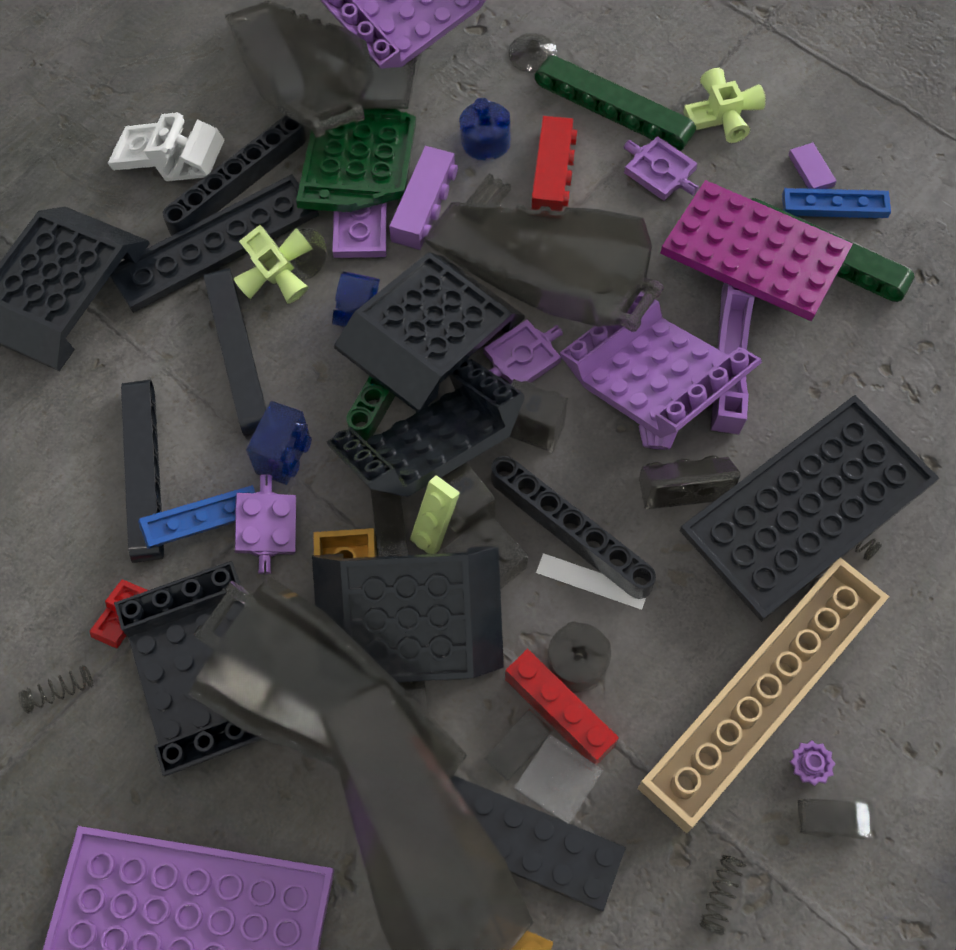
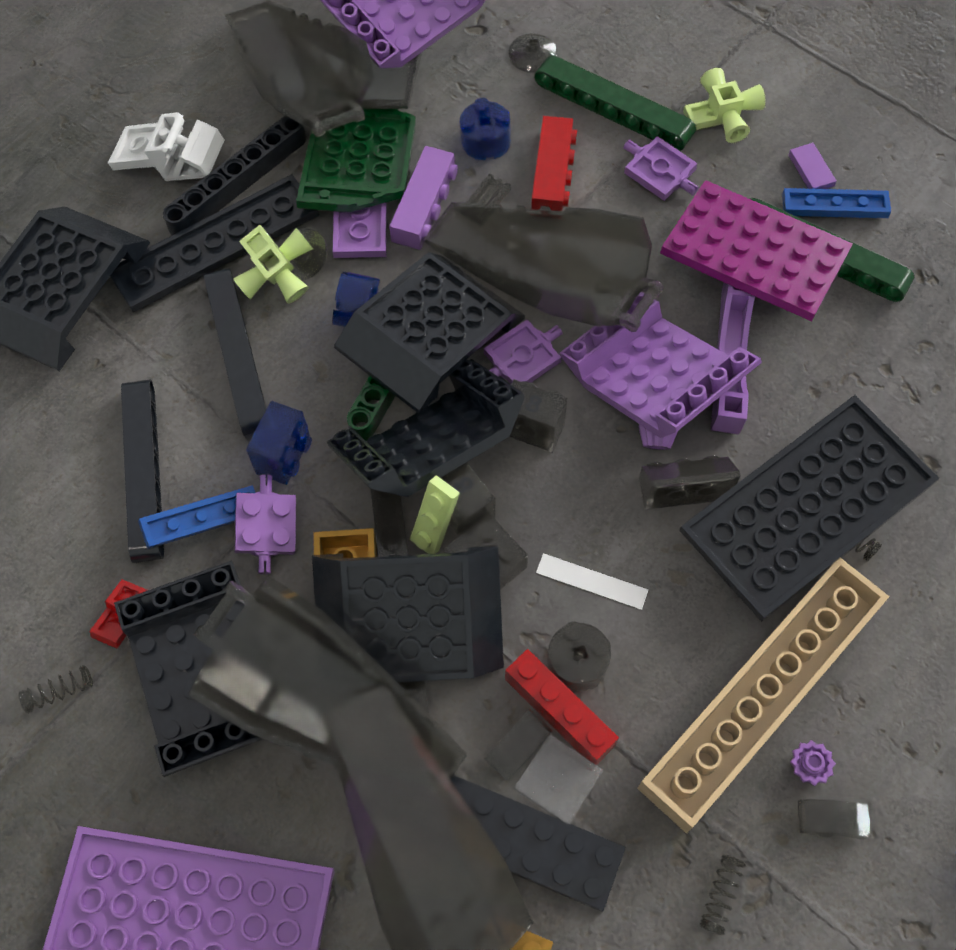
black beam [491,456,656,599] -> none

